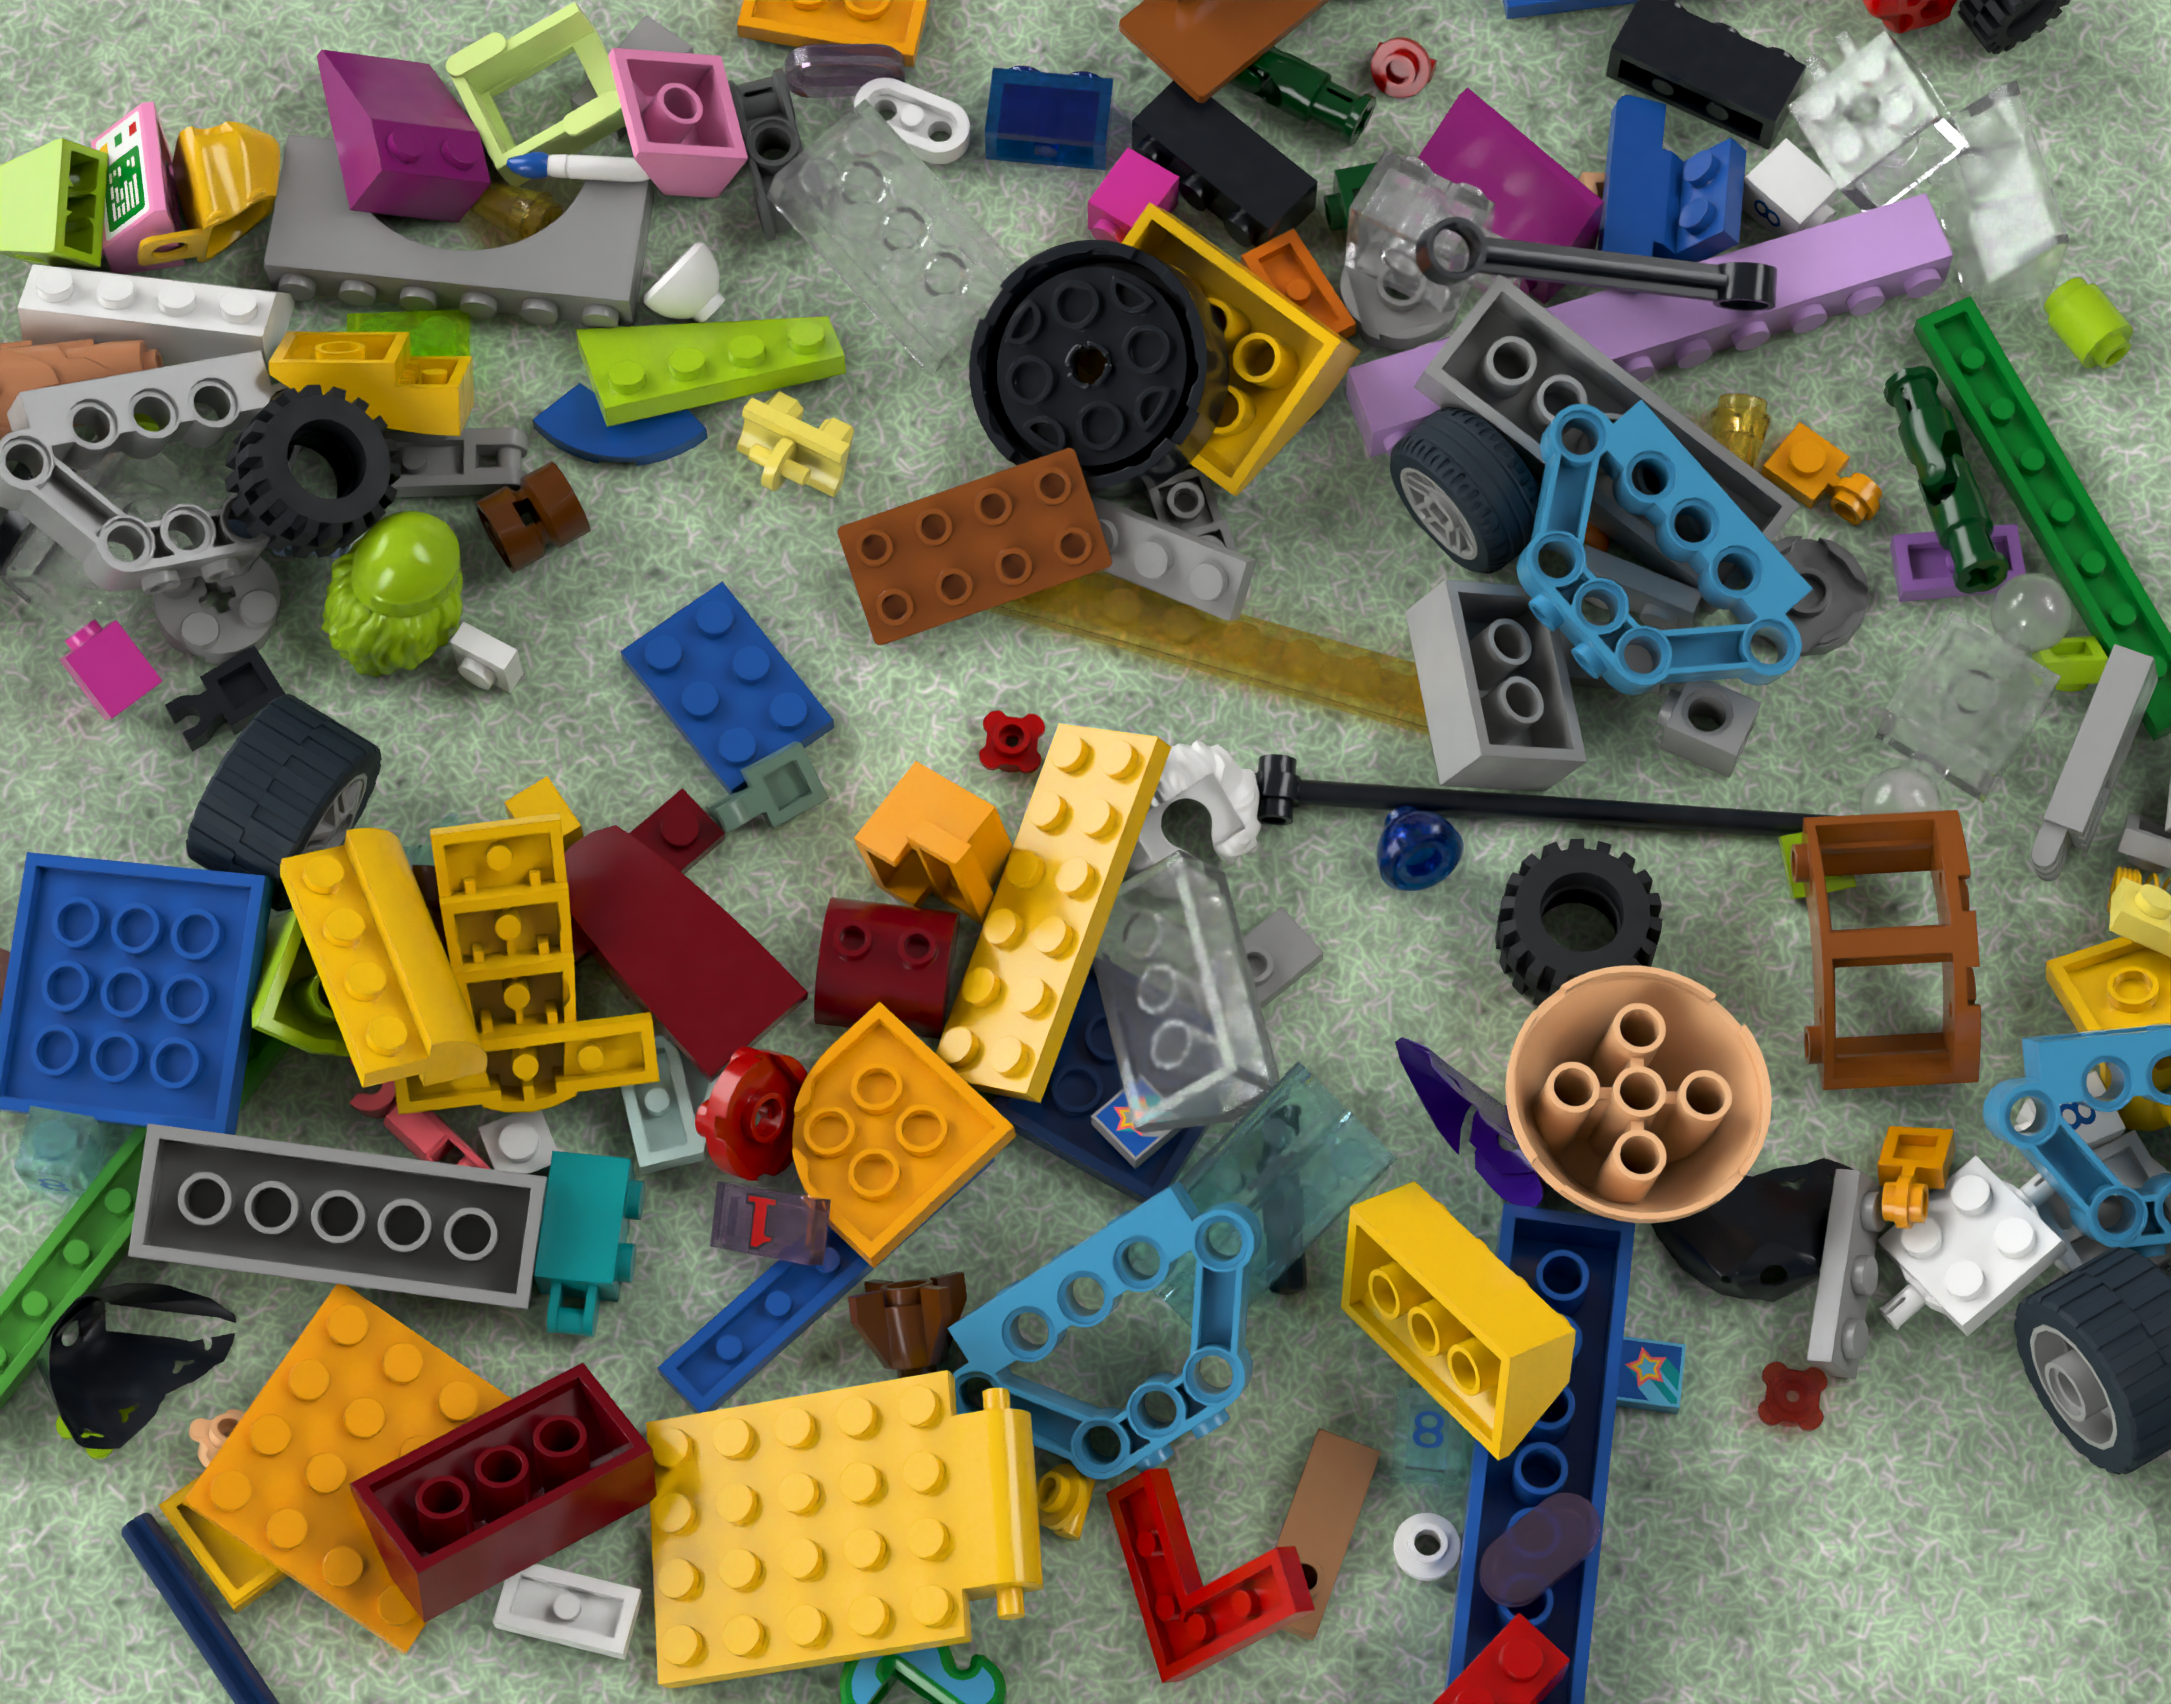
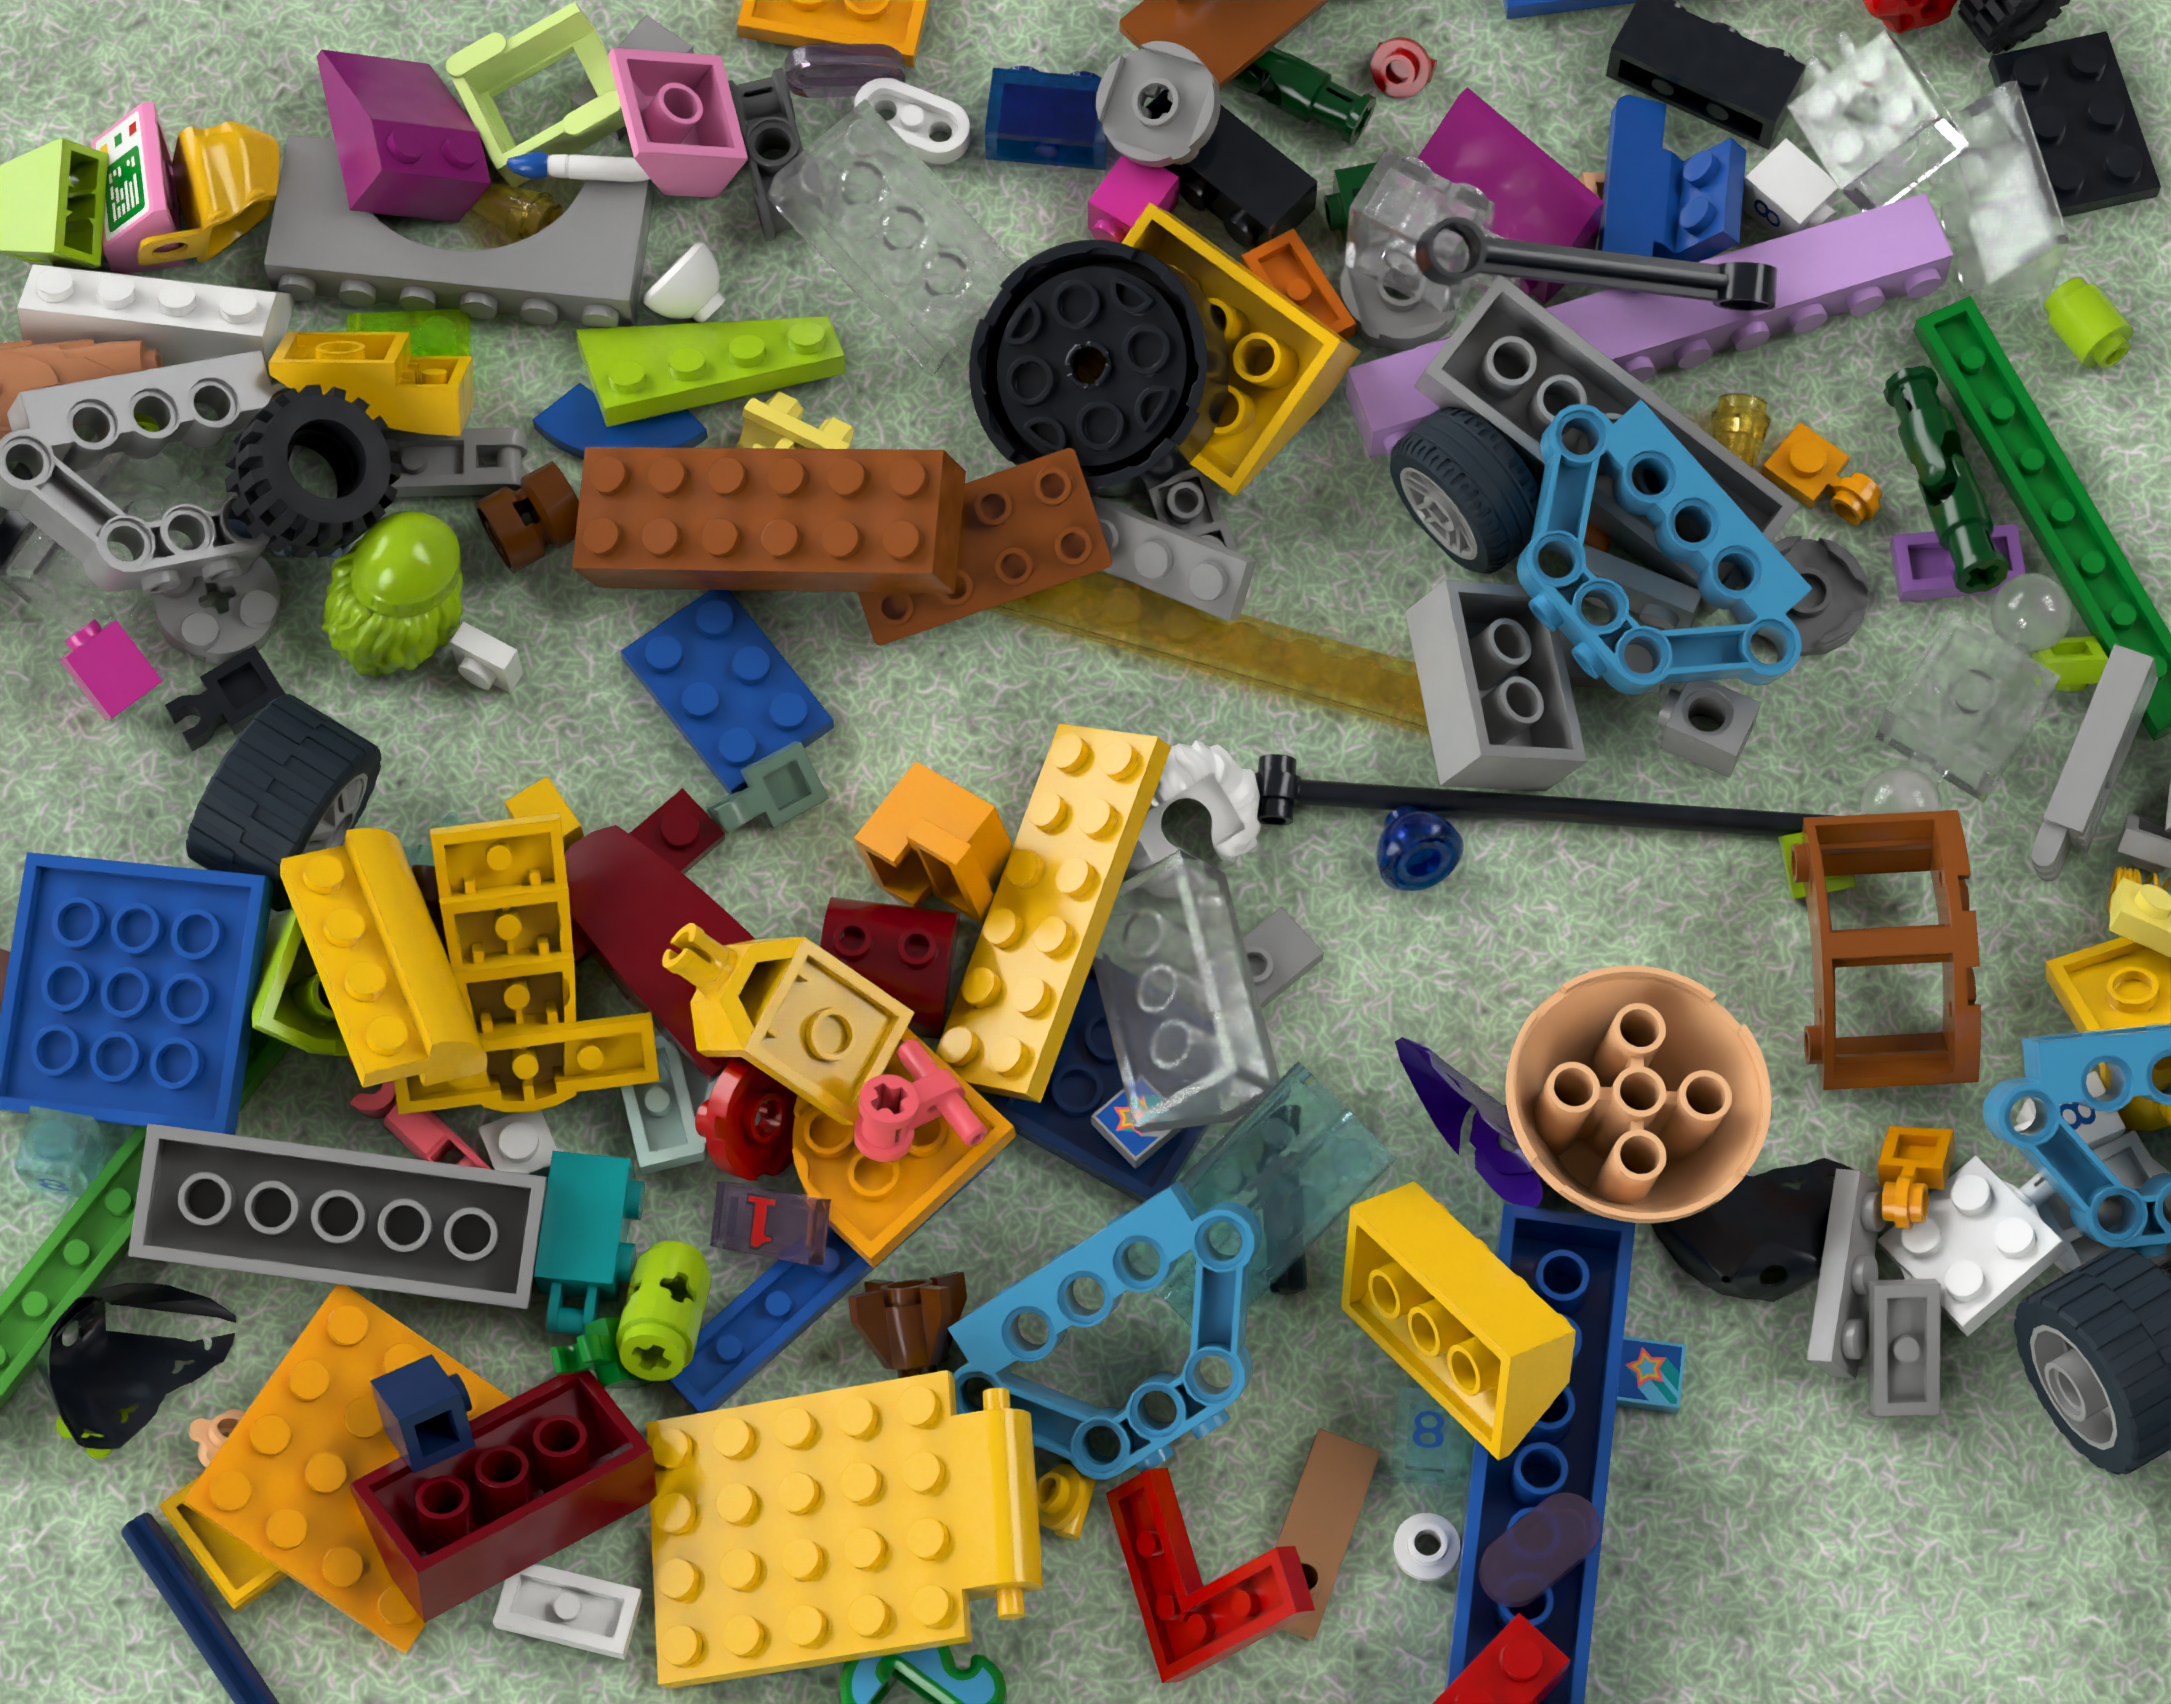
red plate [979,710,1045,774] -> none
black tyre [1495,839,1663,1006] -> none
clear red plate [1757,1361,1828,1432] -> none
none -> dark blue brick [370,1354,476,1473]
none -> green plate [550,1317,657,1389]
none -> dark orange brick [572,447,966,593]
none -> lime piece [615,1241,712,1381]
none -> yellow plate [662,923,915,1125]
none -> coral piece [854,1039,987,1162]
none -> light grey plate [1096,41,1220,167]
none -> light grey plate [1869,1279,1941,1417]
none -> black plate [1988,31,2161,222]

